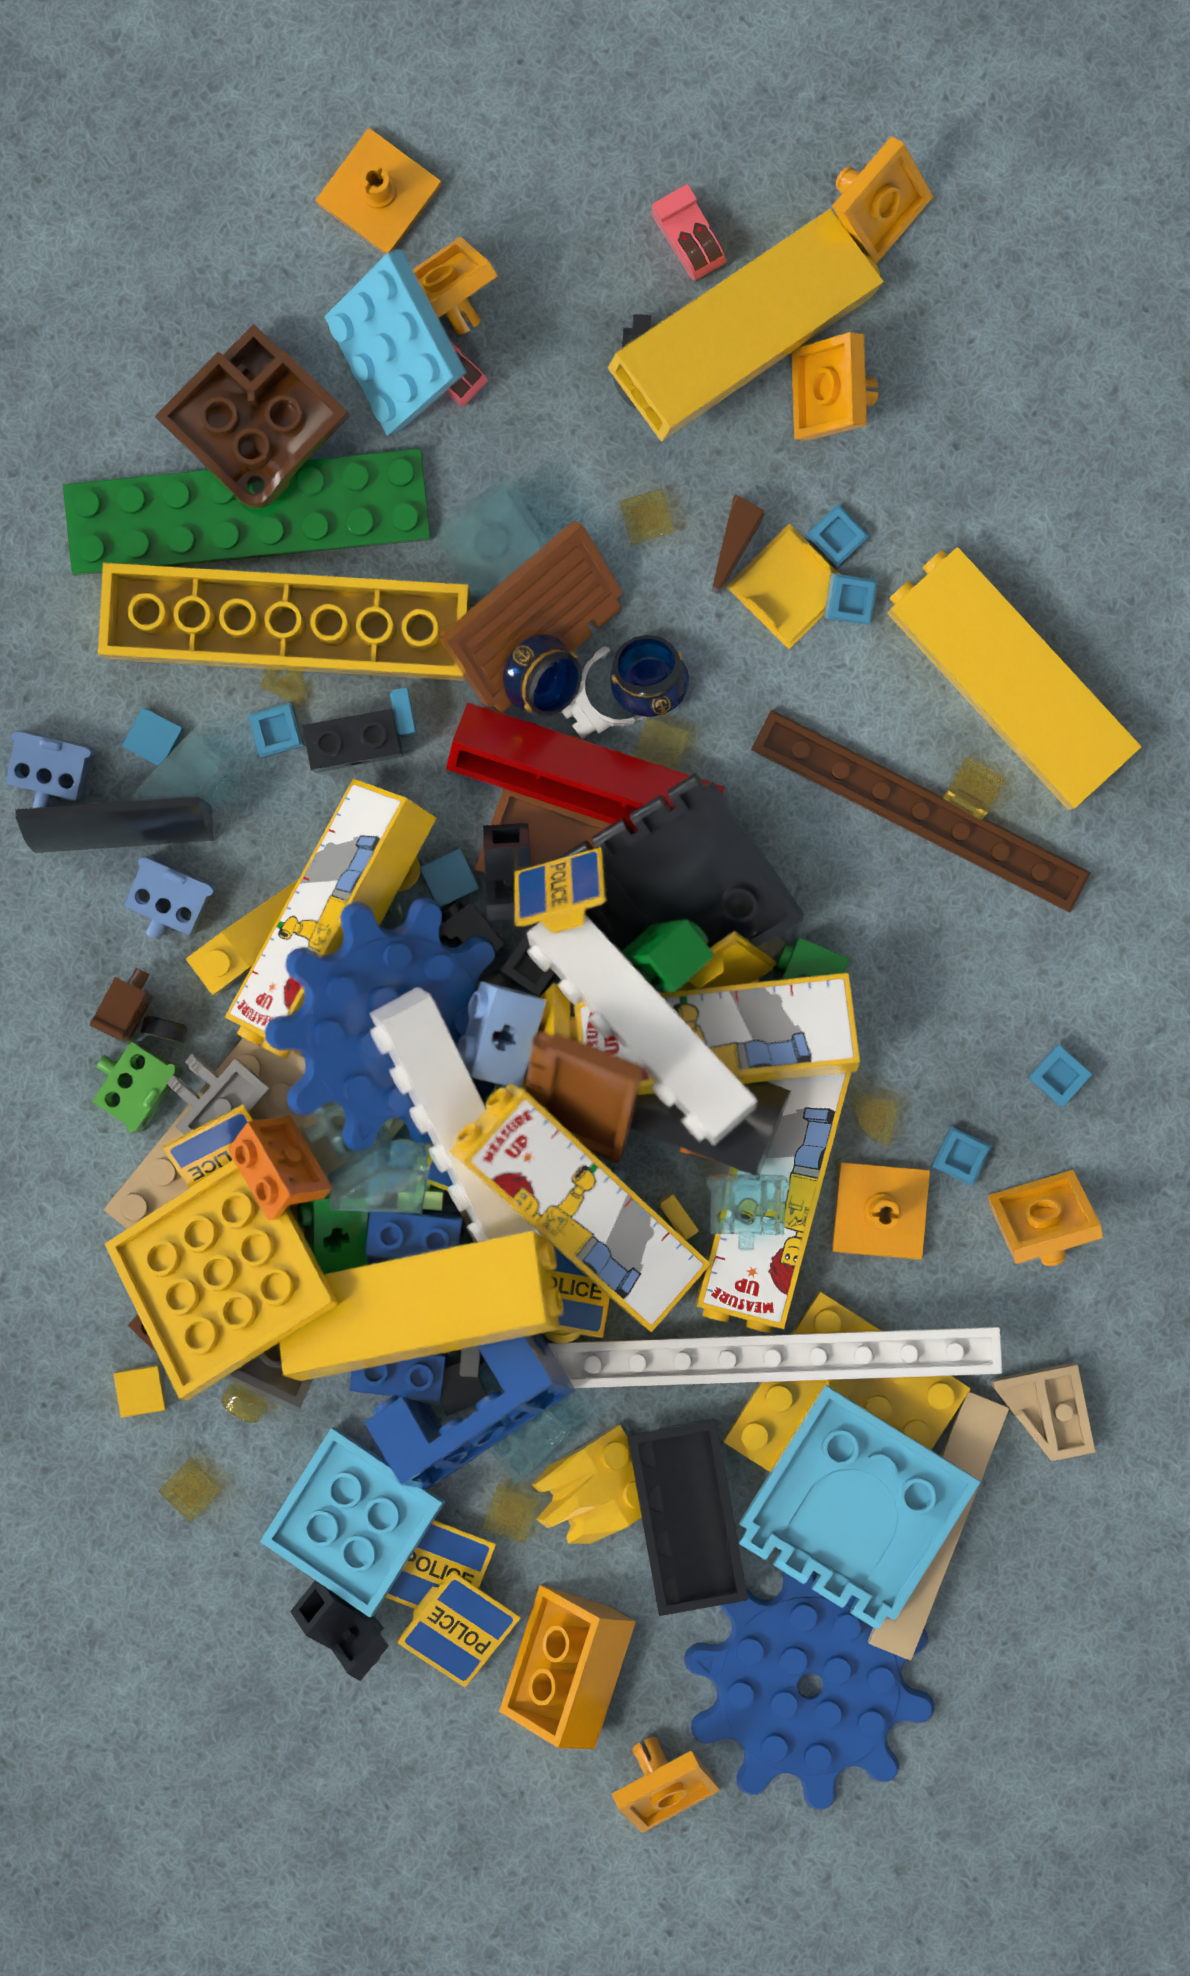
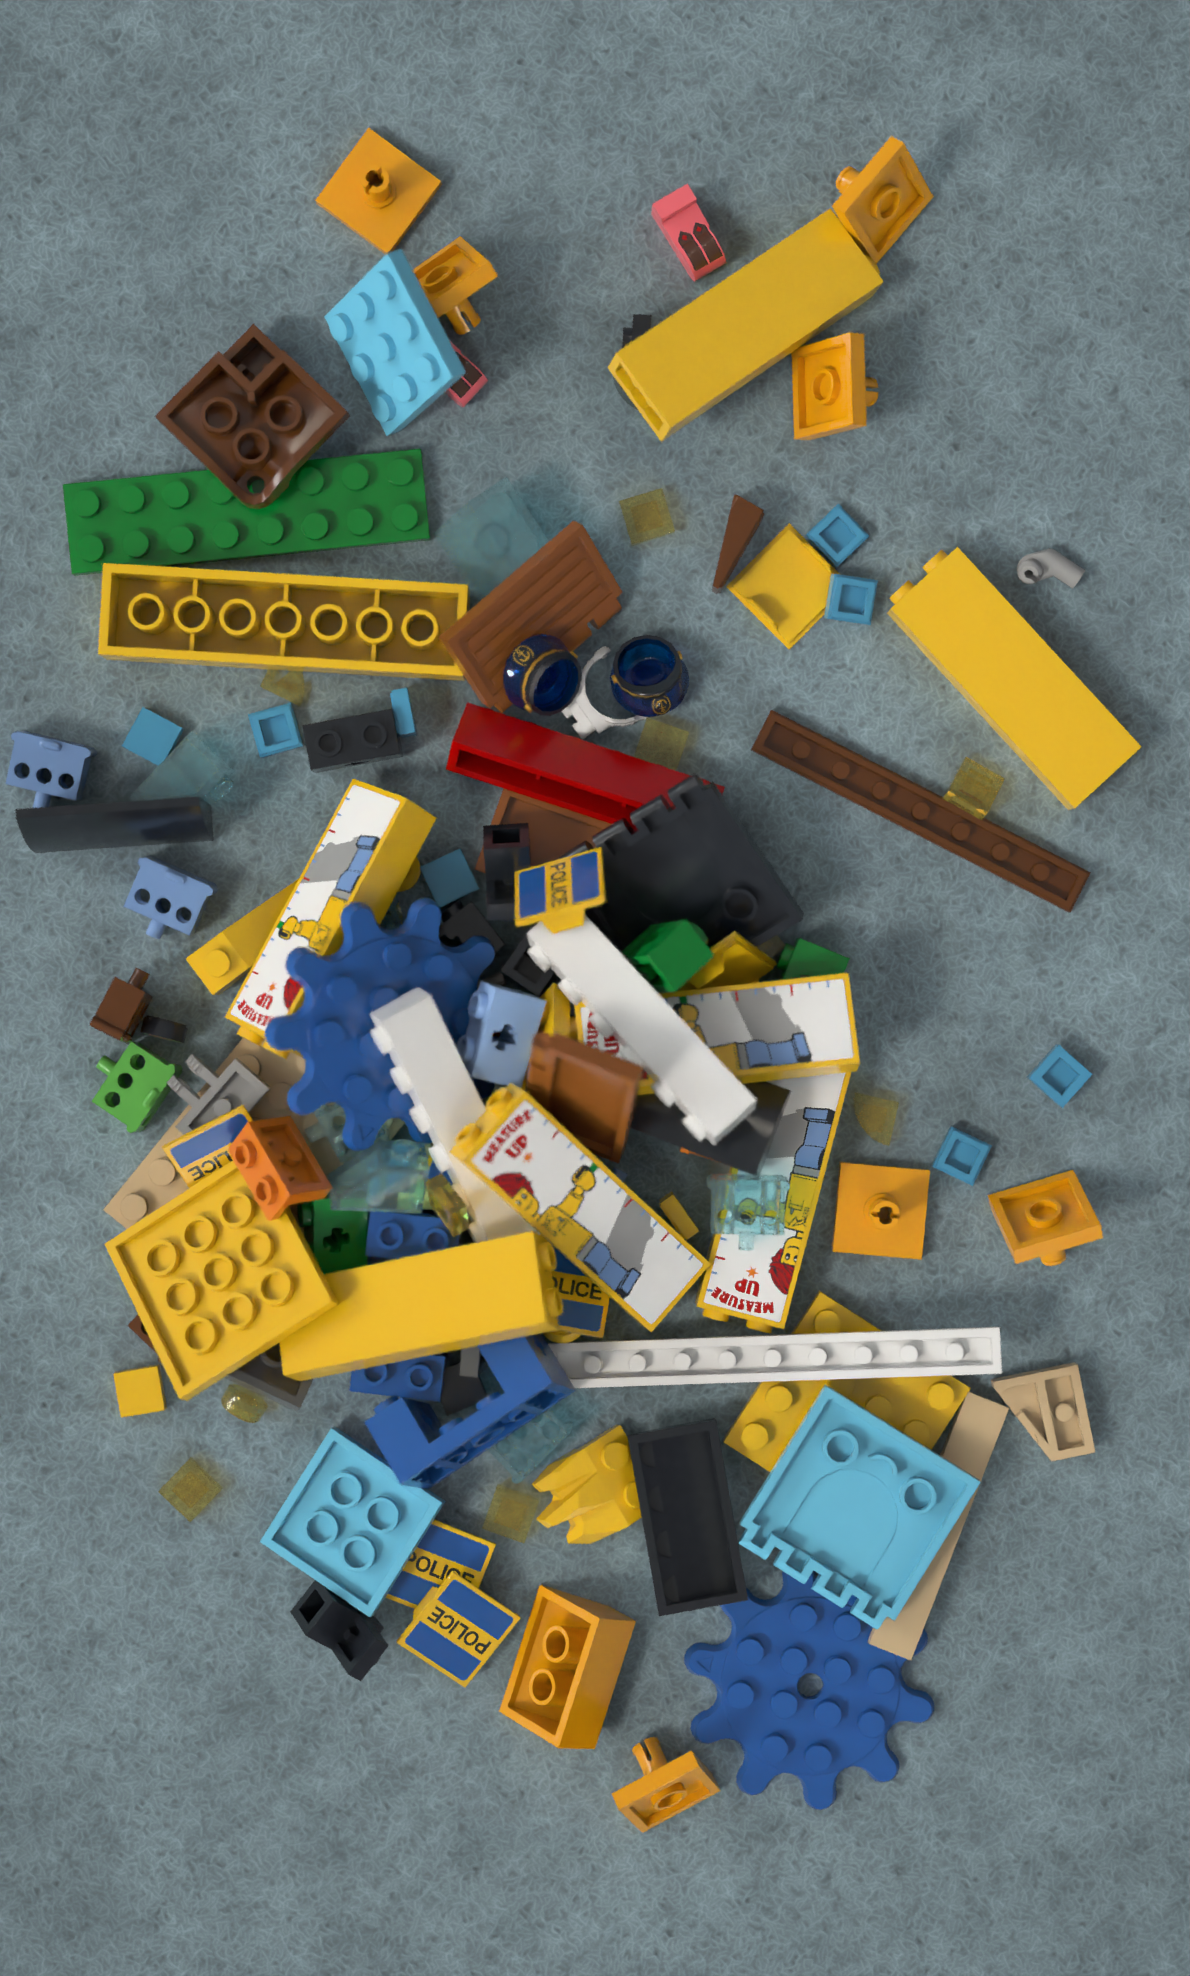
none -> clear yellow tile [426,1173,469,1237]
none -> light grey arm [1017,548,1085,589]

